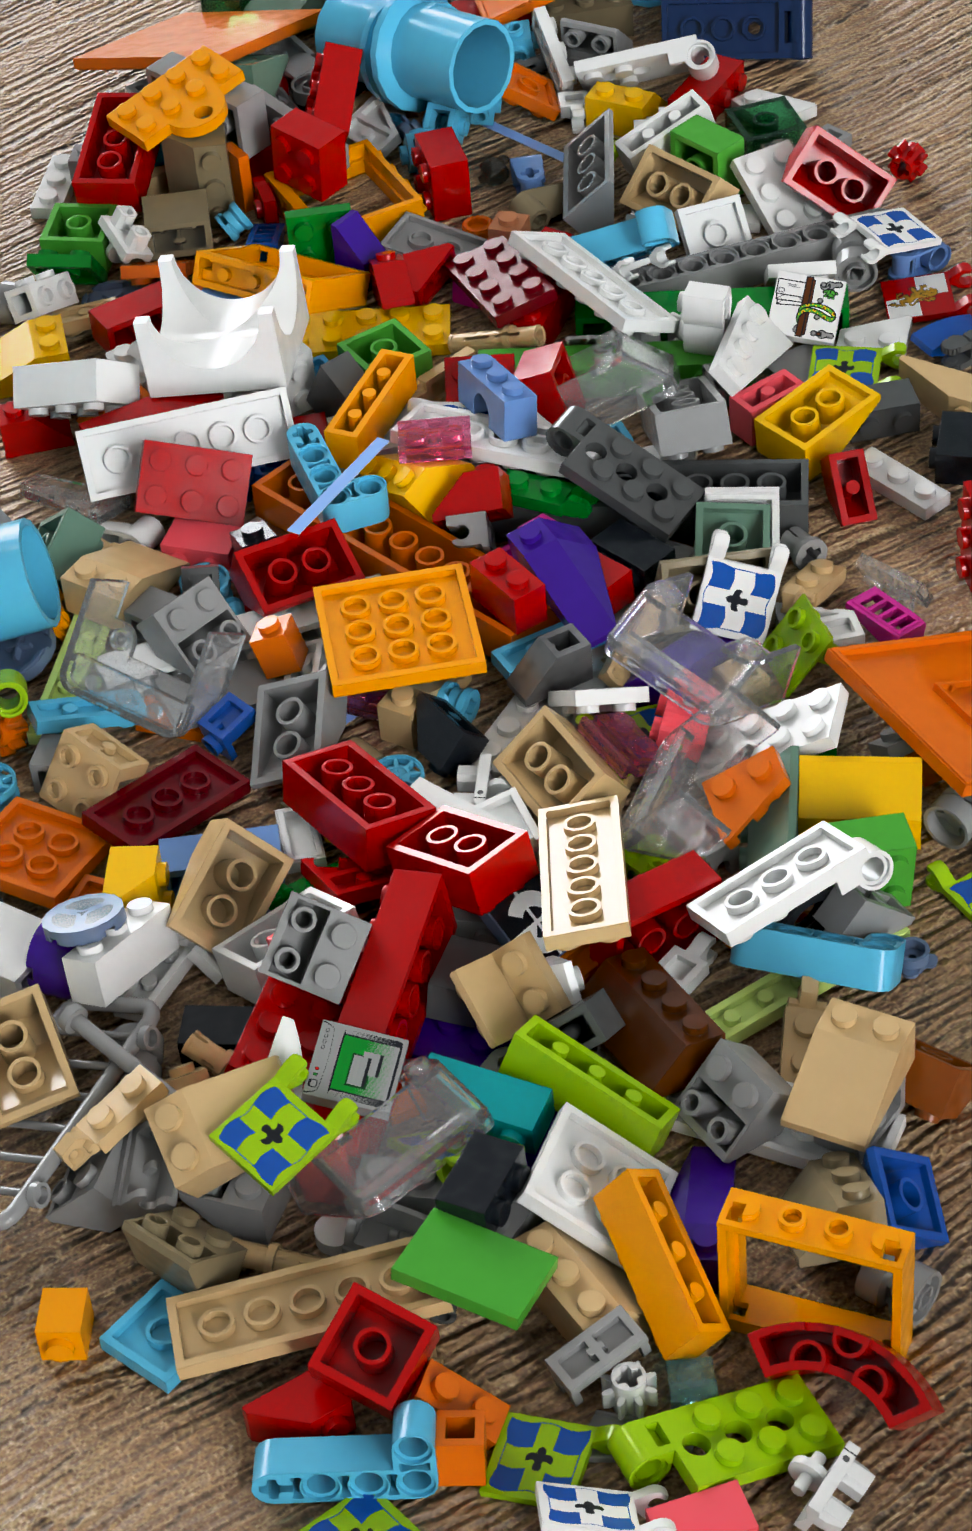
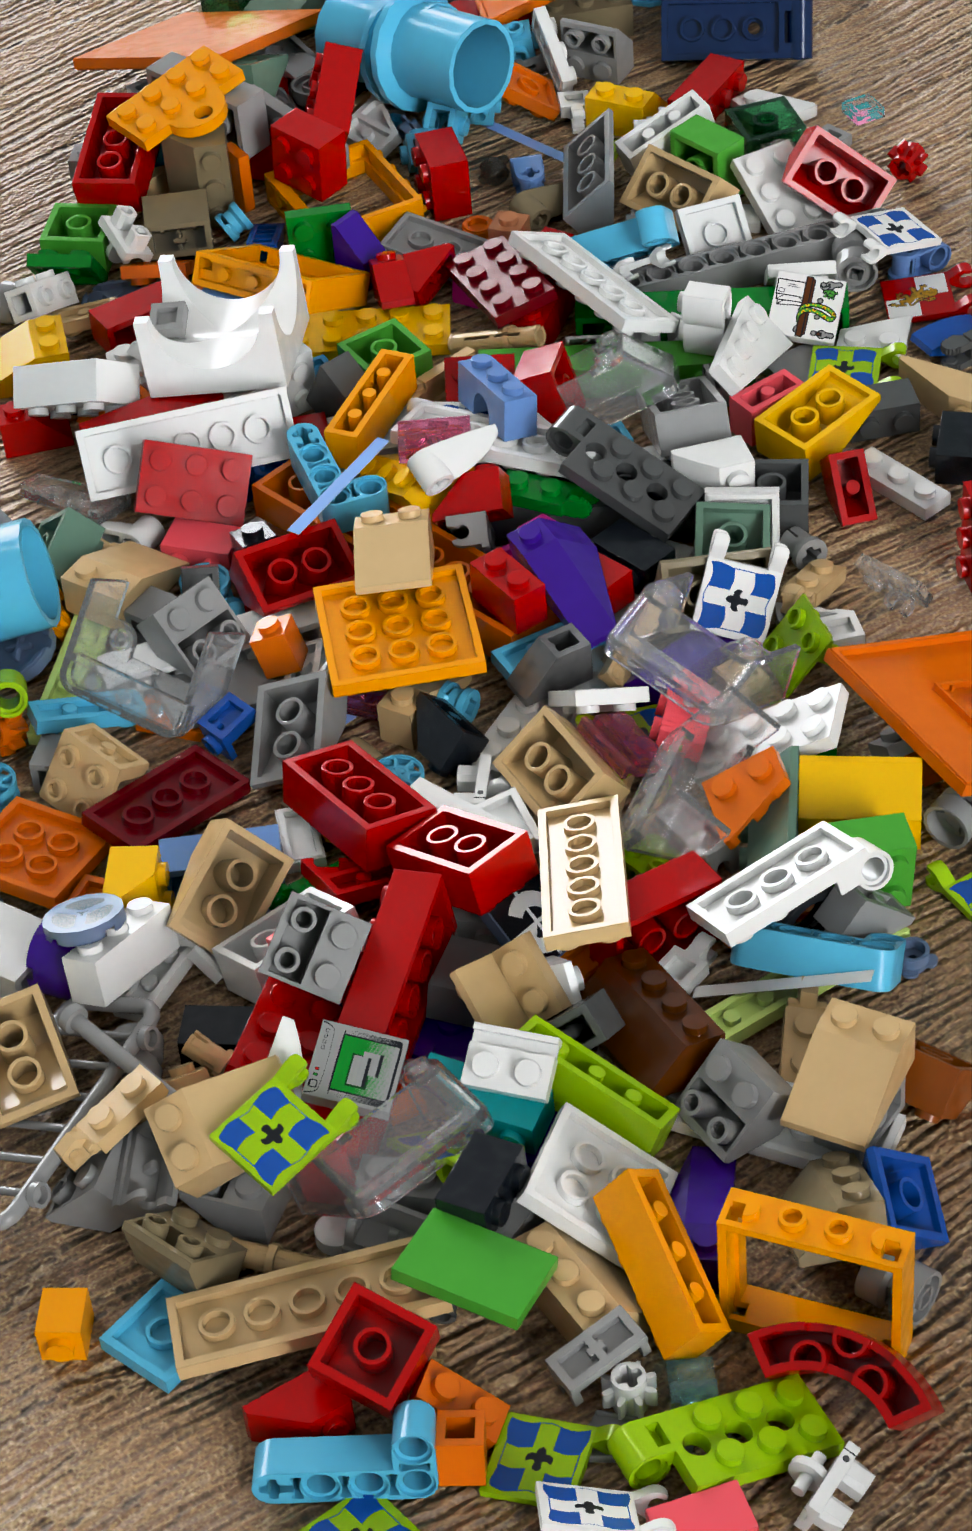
white plate [30,154,73,219] -> none
red plate [252,175,279,224] -> none
white hinge [573,34,719,92] -> none
dark pink slope [845,586,926,642] -> none
none -> light grey plate [150,301,189,338]
none -> tan slope [353,505,435,595]
none -> white piece [407,424,498,496]
none -> white plate [460,1021,562,1104]
none -> white slope [671,435,755,489]
none -> white sticker [692,970,874,998]
none -> clear tile [841,93,885,126]

